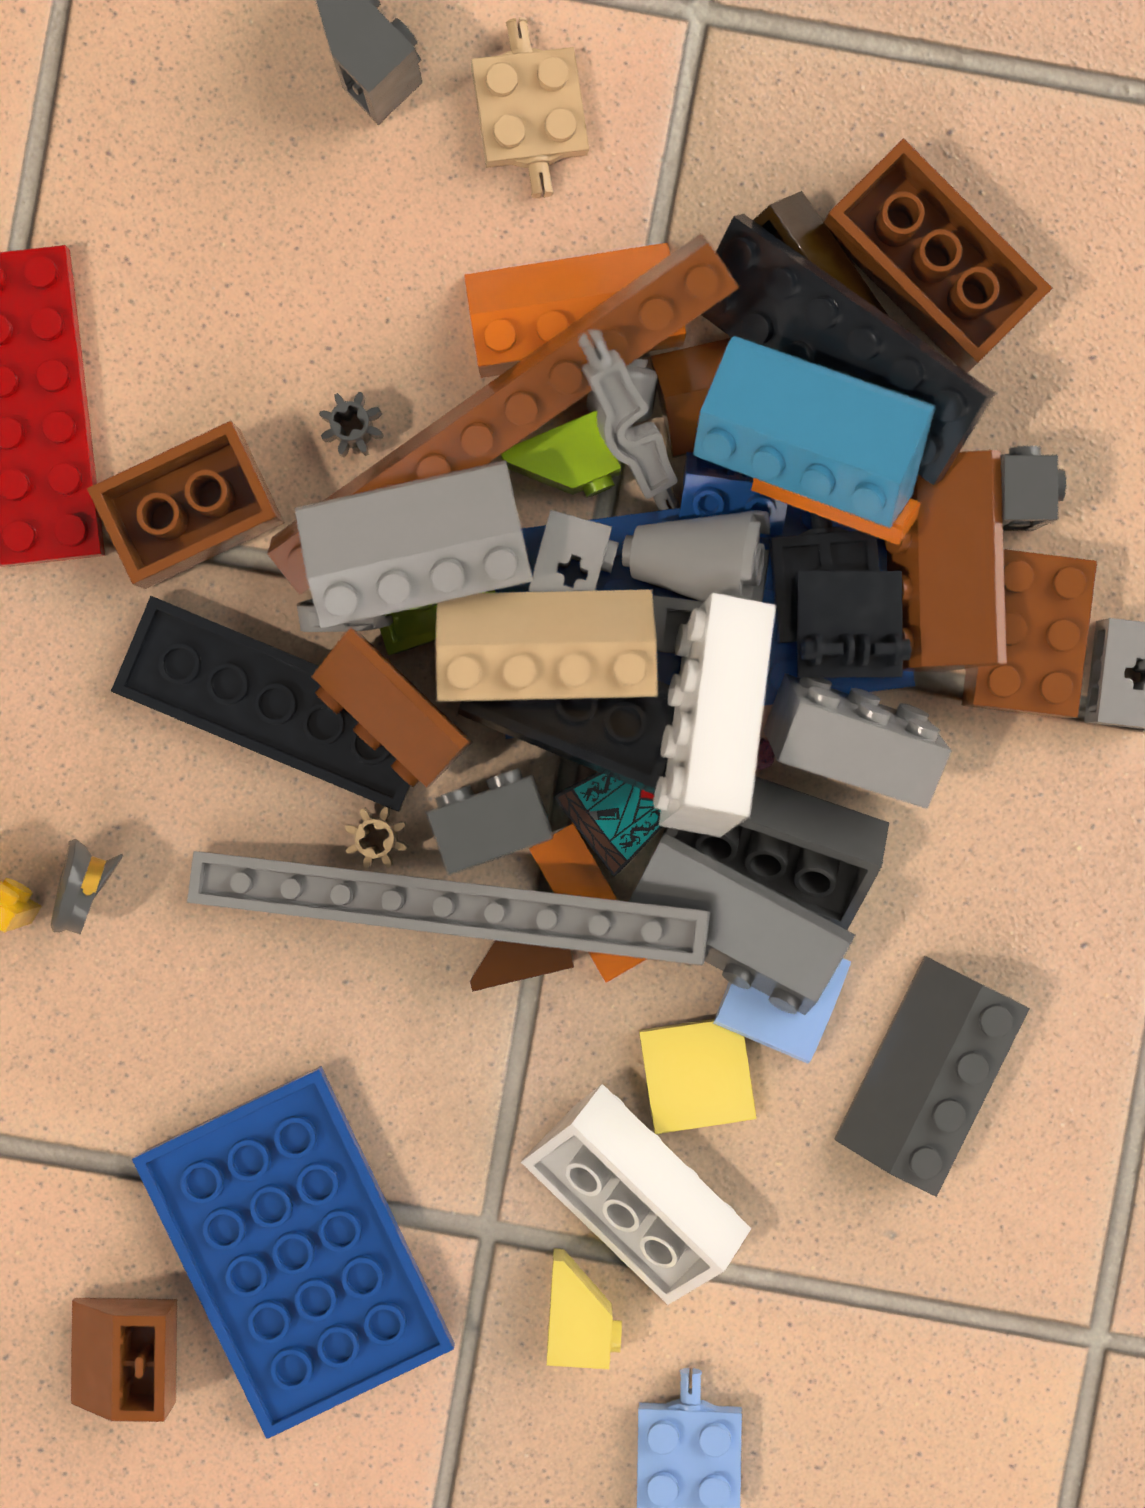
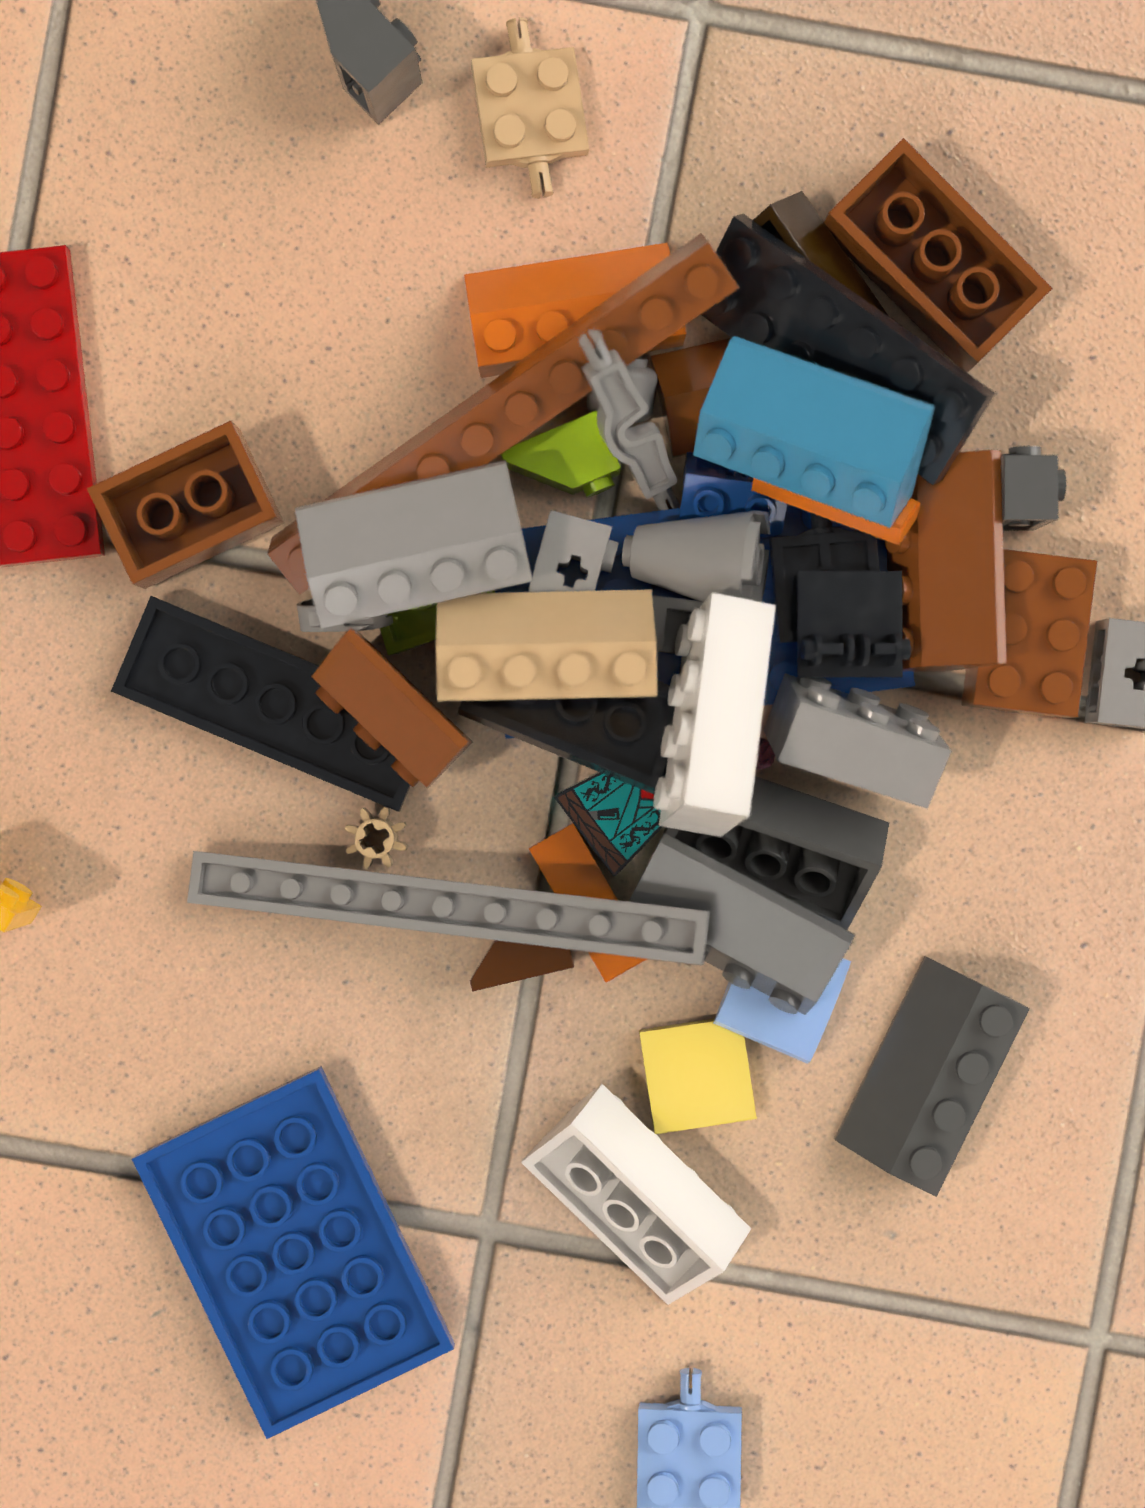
dark grey piece [50,839,123,935] -> none
dark orange slope [71,1298,177,1422] -> none
dark grey gear [319,392,384,458] -> none
dark grey brick [427,768,553,875] -> none
light yellow slope [547,1248,622,1369] -> none

